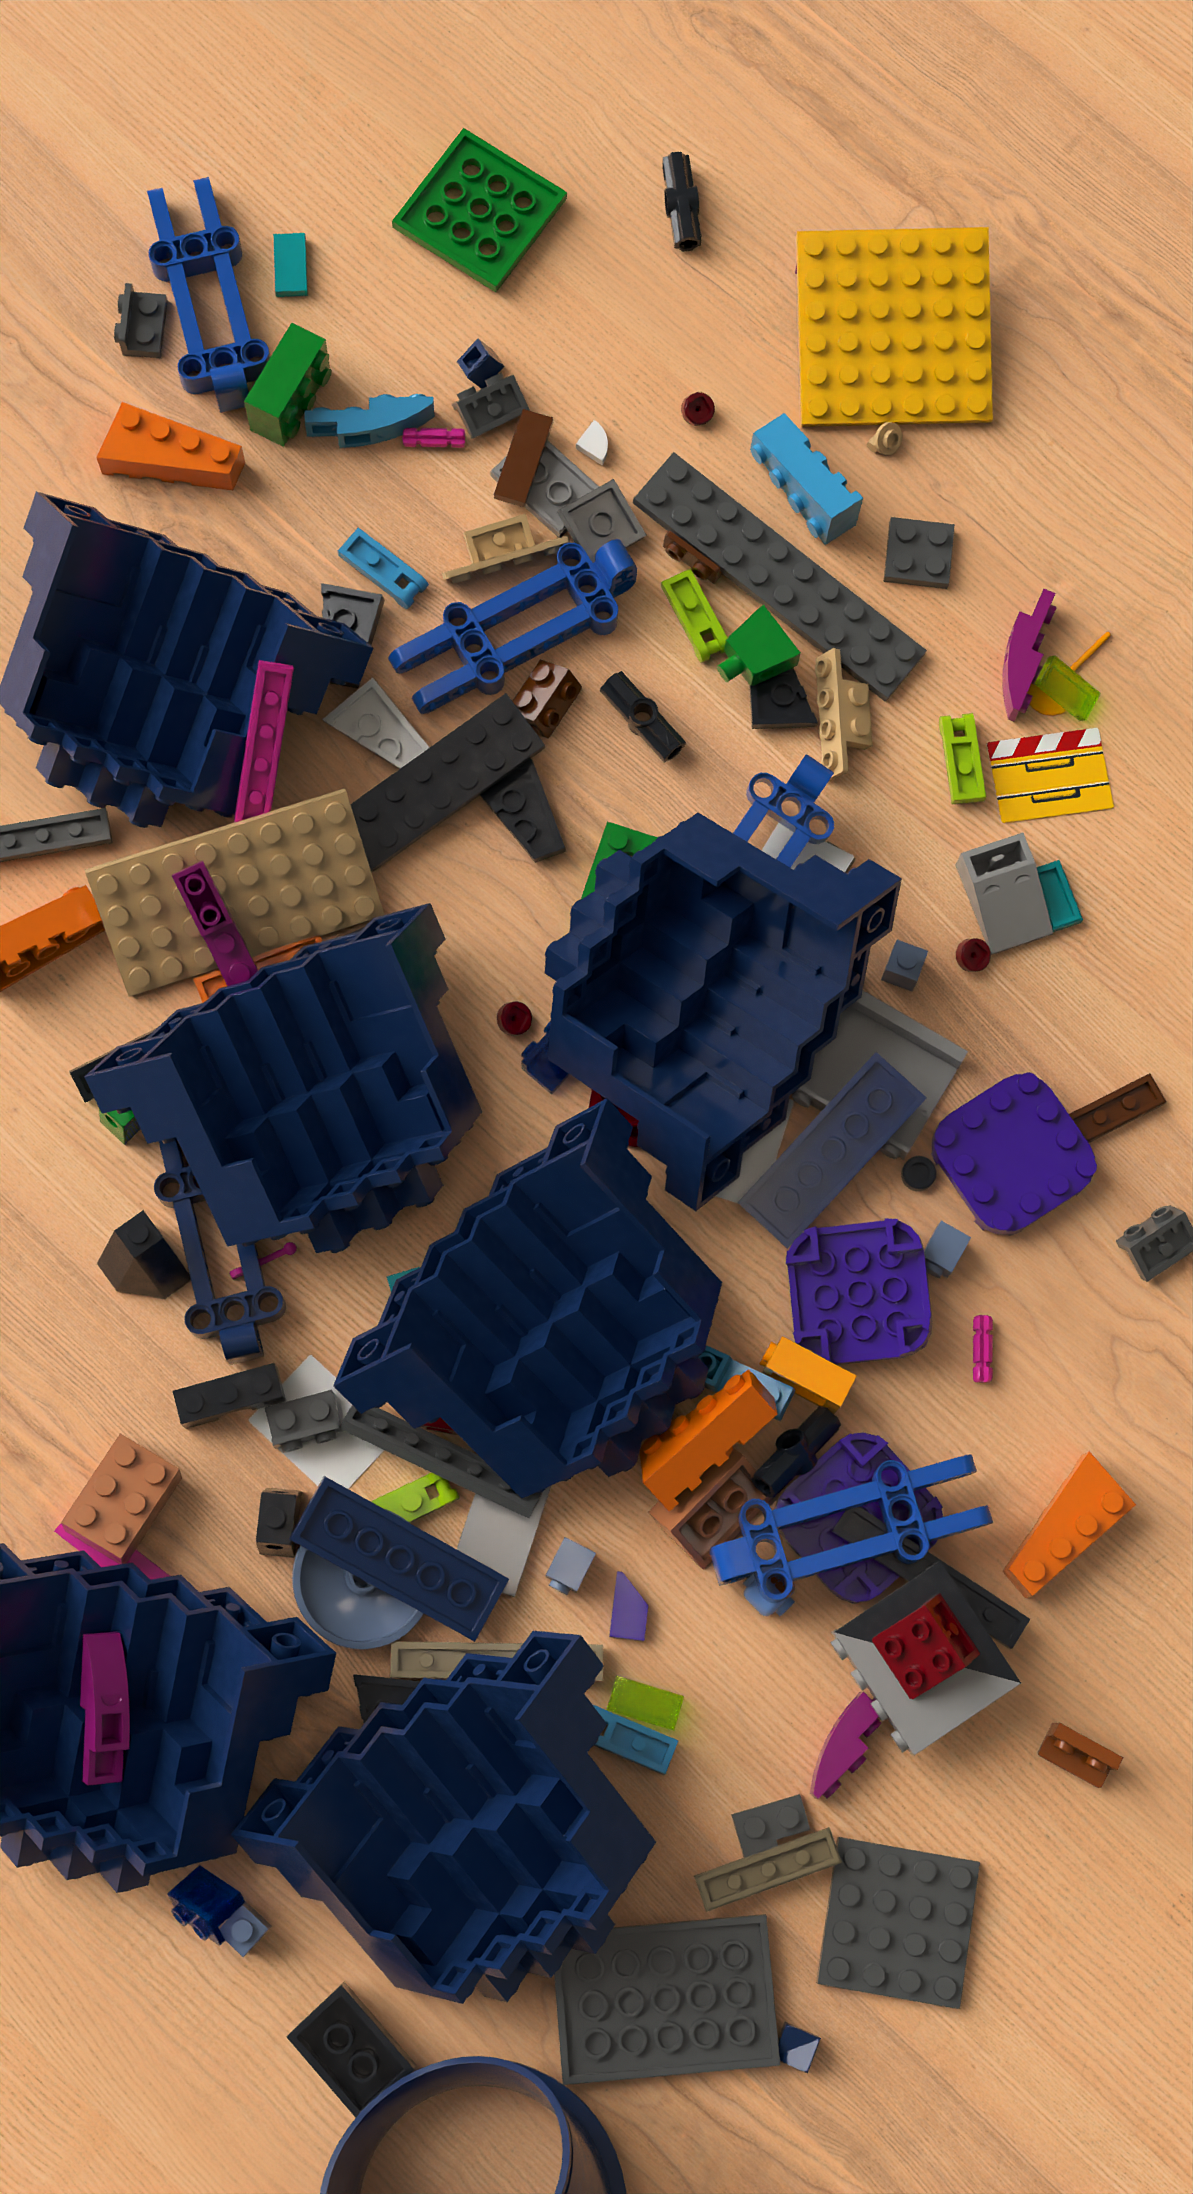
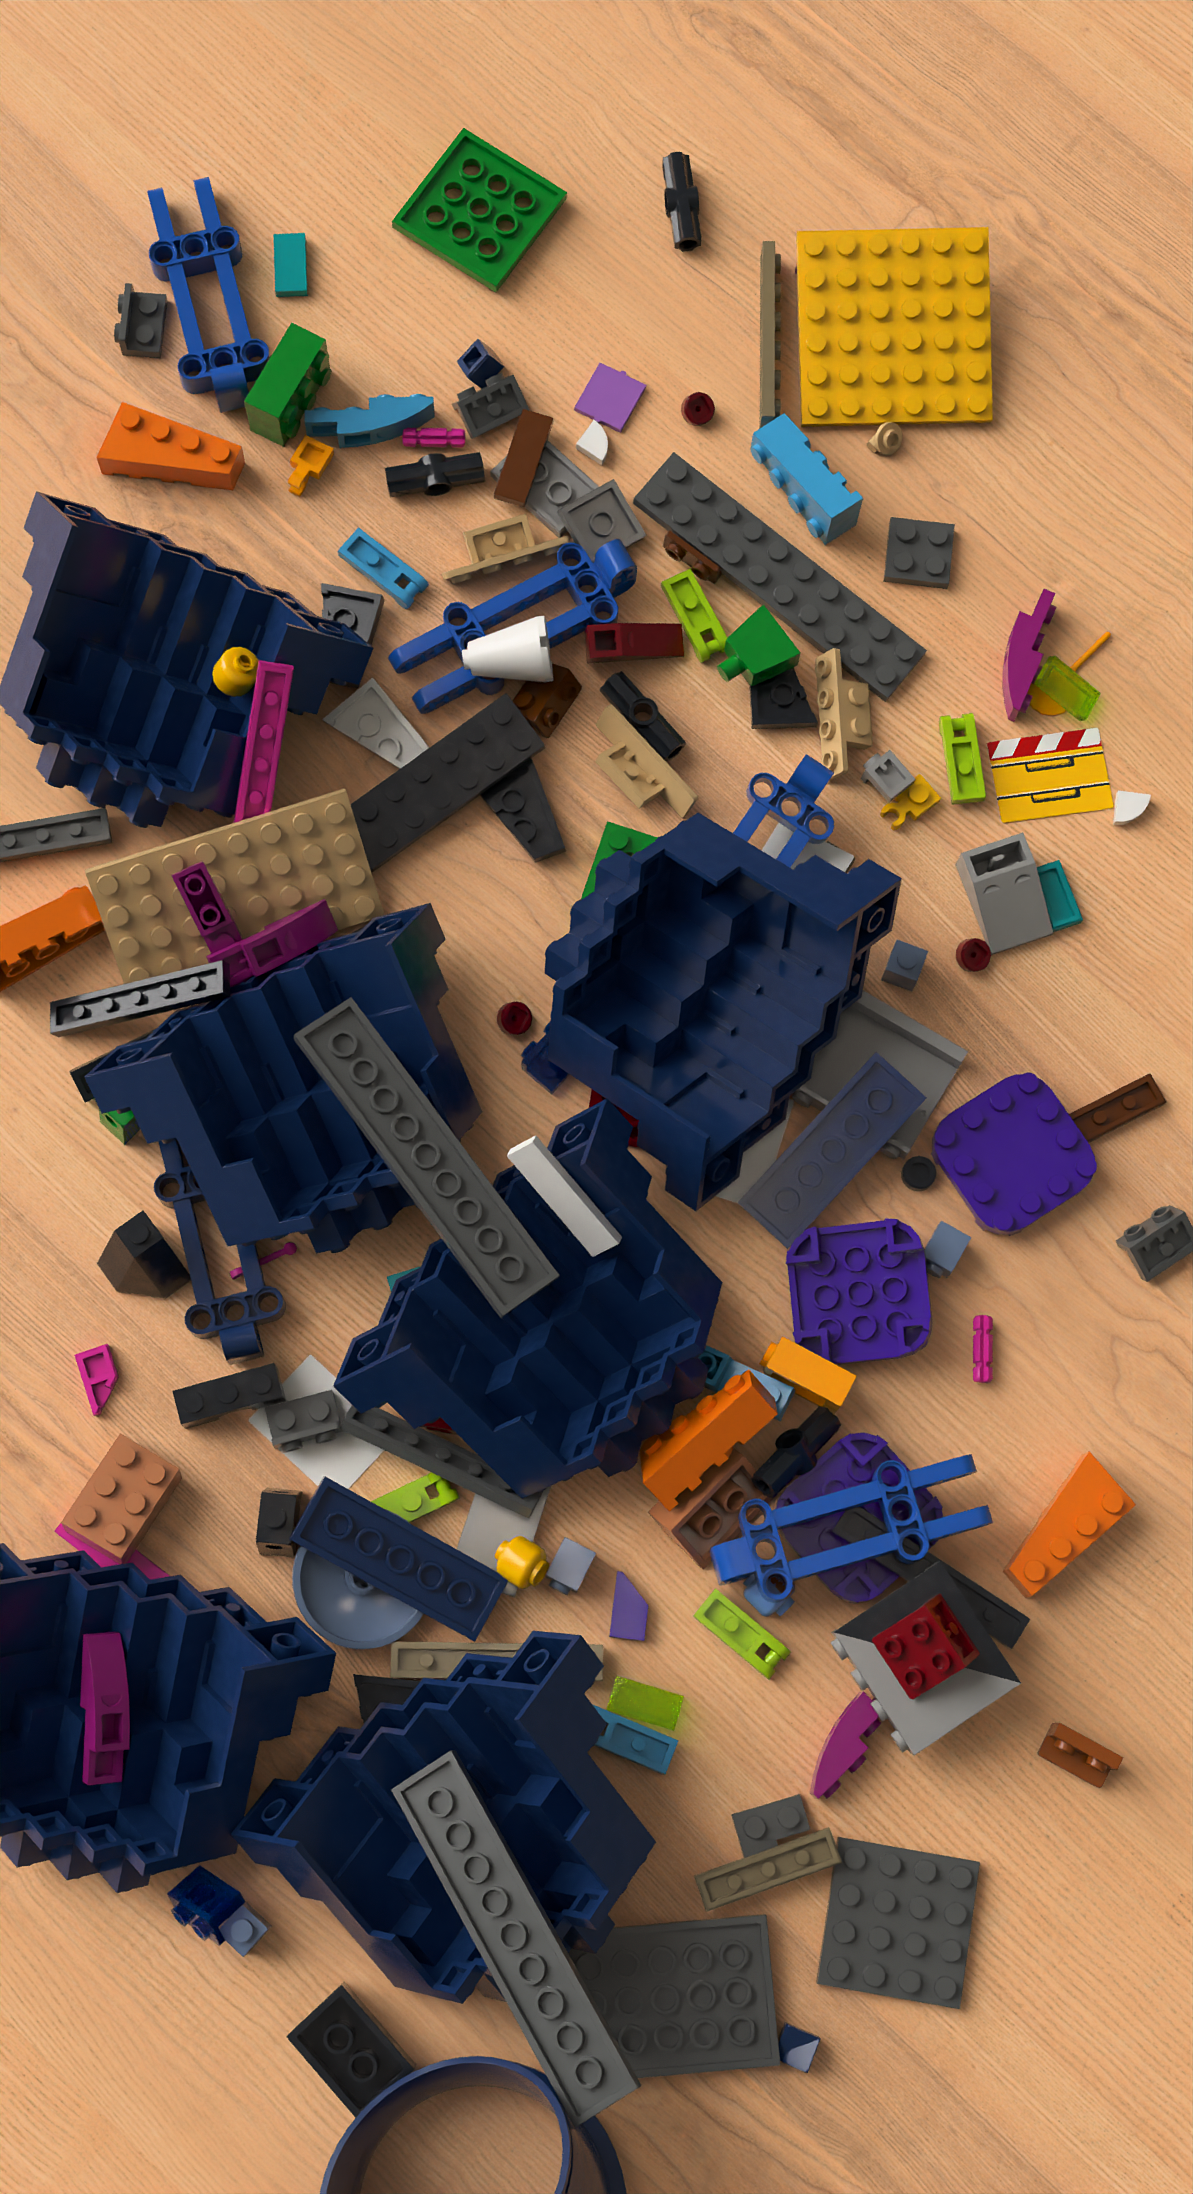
none -> plate [50,960,230,1037]
none -> dark pink tile [74,1344,119,1416]
none -> magenta slope [206,899,338,985]
none -> yellow head [212,647,259,697]
none -> light orange plate [288,434,334,497]
none -> dark grey plate [293,997,560,1319]
none -> black piece [385,452,485,498]
none -> dark grey plate [391,1750,641,2127]
none -> white cone [462,616,553,682]
none -> yellow head [495,1536,549,1589]
none -> white tile [507,1135,622,1257]
none -> medium lavender piece [574,363,646,433]
none -> dark red slope [584,623,684,664]
none -> tan bracket [595,704,698,817]
none -> lime plate [693,1588,791,1680]
none -> dark tan plate [759,241,781,429]
none -> light grey bracket [861,750,916,803]
none -> yellow plate [880,774,941,831]
none -> white tile [1113,790,1151,825]

